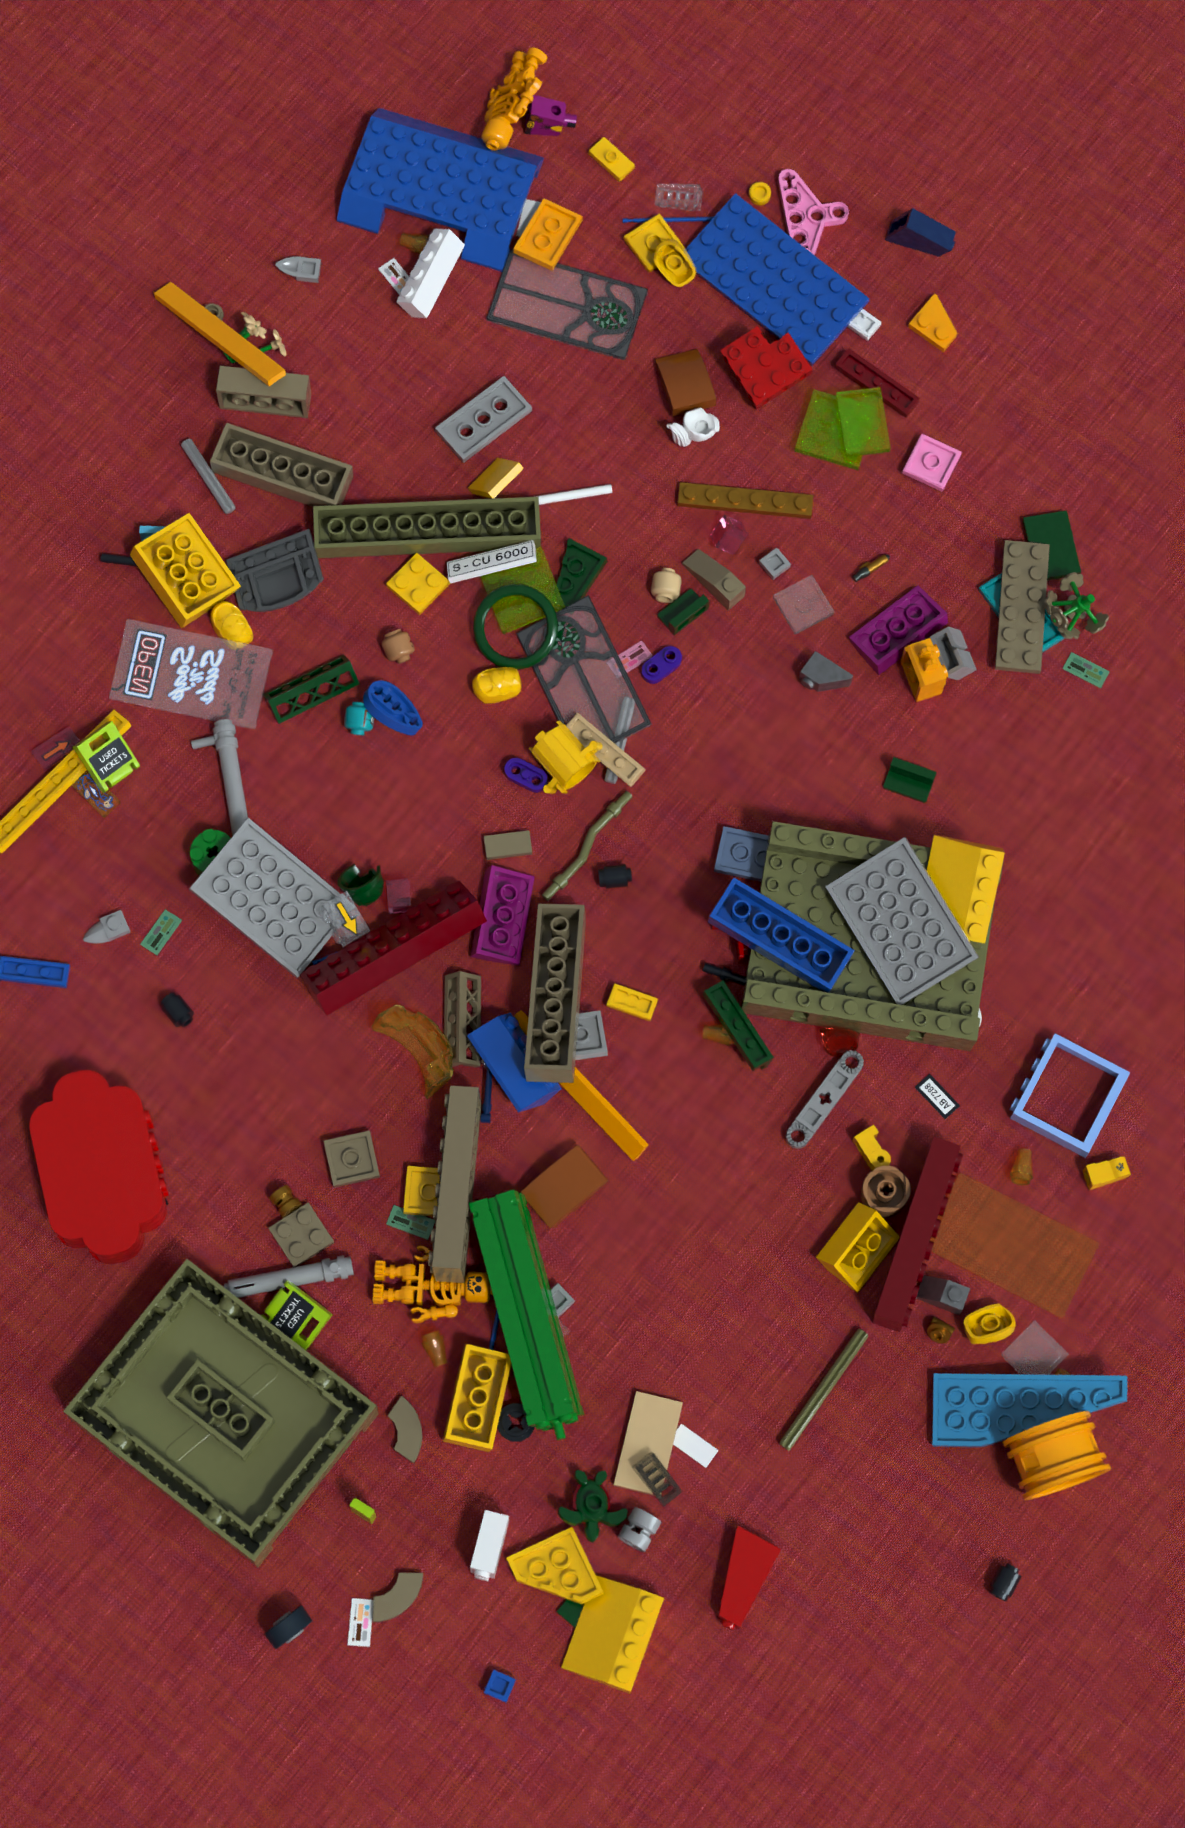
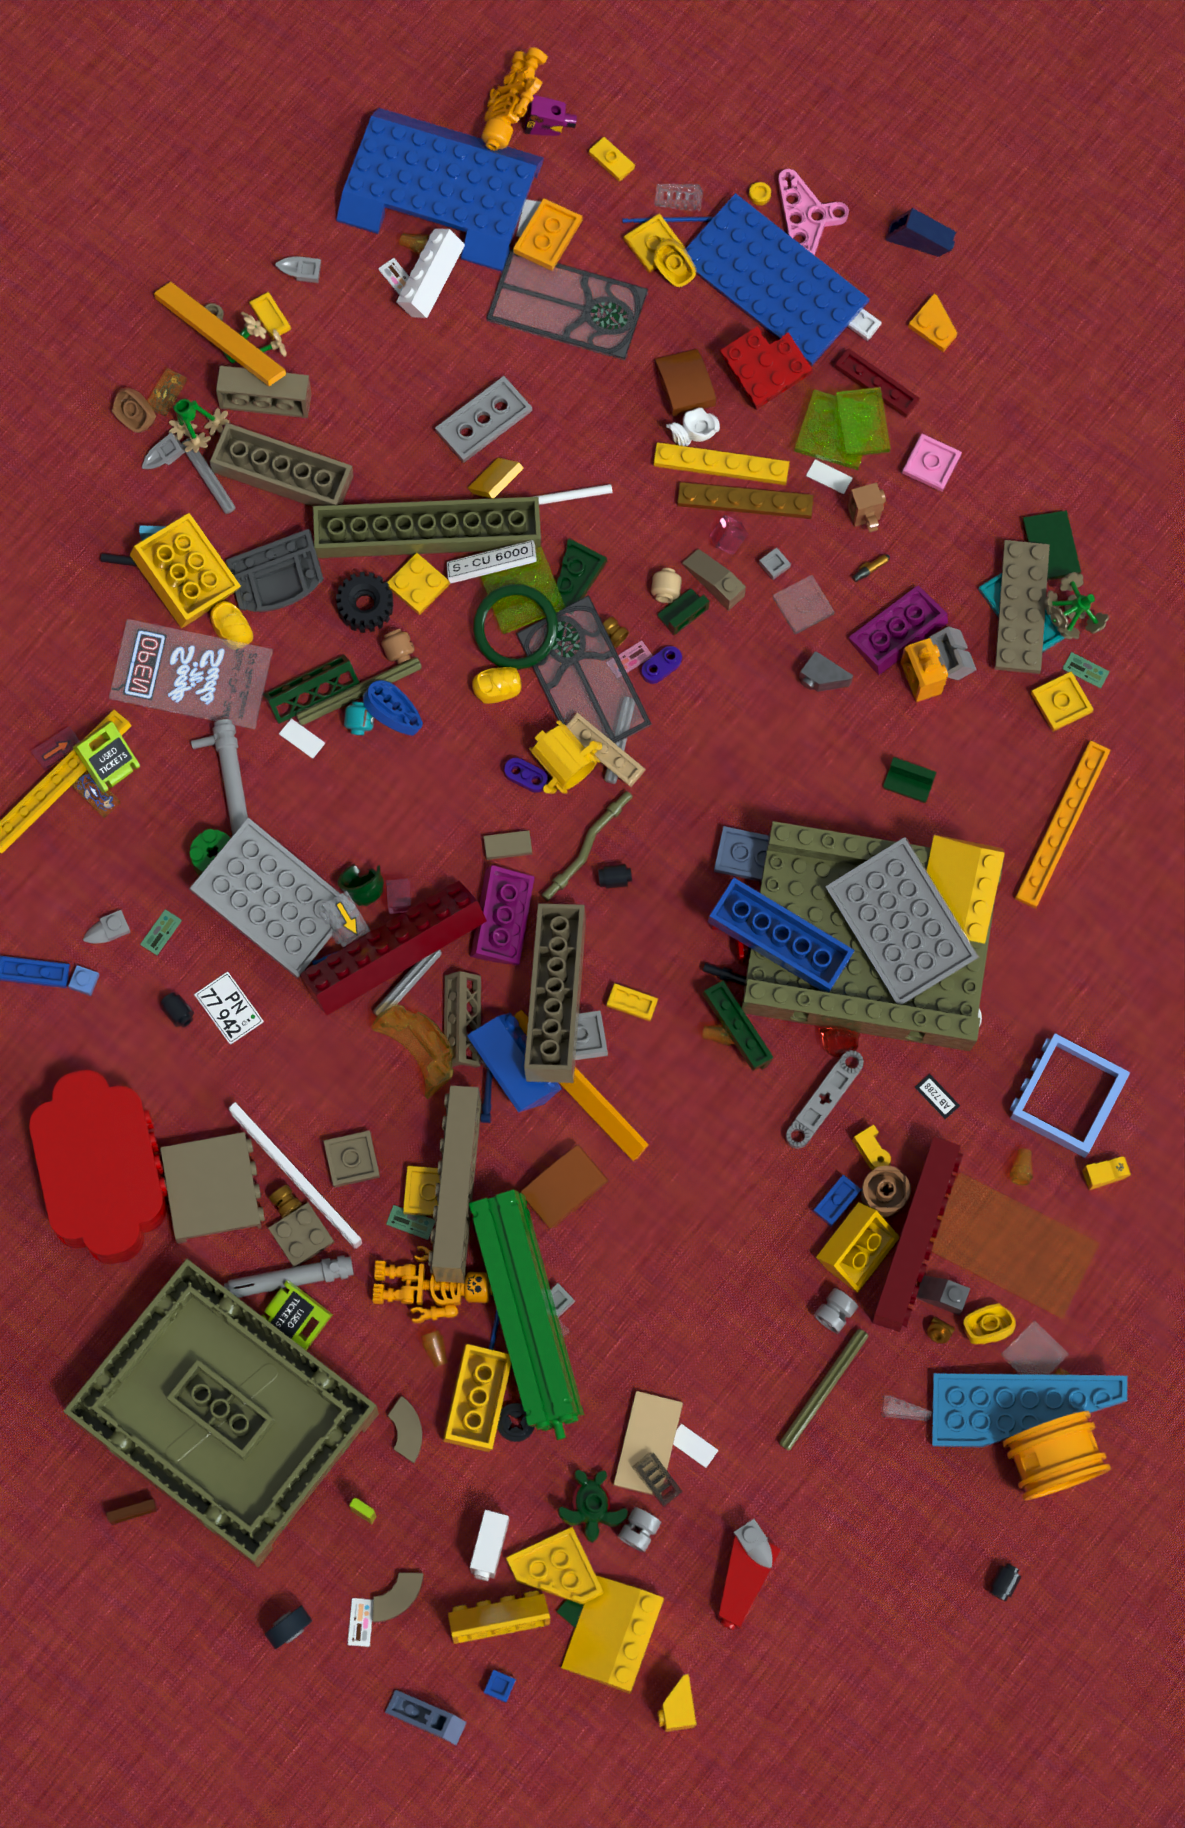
none -> medium blue plate [68,965,99,996]
none -> reddish brown tile [106,1499,158,1525]
none -> medium nougat piece [112,387,156,432]
none -> light grey plate [142,433,185,469]
none -> clear yellow tile [147,368,187,417]
none -> dark tan panel [160,1132,265,1244]
none -> plant [169,399,230,453]
none -> white sticker [194,972,264,1045]
none -> white tile [229,1102,362,1249]
none -> yellow tile [249,292,291,340]
none -> white sticker [279,718,325,758]
none -> olive axle [296,657,422,725]
none -> black tyre [336,572,393,633]
none -> light grey axle [374,949,442,1020]
none -> sand blue slope [385,1690,467,1745]
none -> yellow slope [448,1591,550,1644]
none -> pearl gold wheel [599,616,629,648]
none -> yellow plate [654,442,790,485]
none -> yellow slope [658,1674,696,1732]
none -> light grey plate [734,1519,772,1568]
none -> white sticker [806,459,852,494]
none -> blue plate [813,1175,862,1227]
none -> light grey wheel [814,1288,858,1334]
none -> medium nougat brick [848,483,886,533]
none -> clear slope [881,1394,931,1421]
none -> light orange tile [1015,740,1111,909]
none -> yellow plate [1031,671,1094,731]

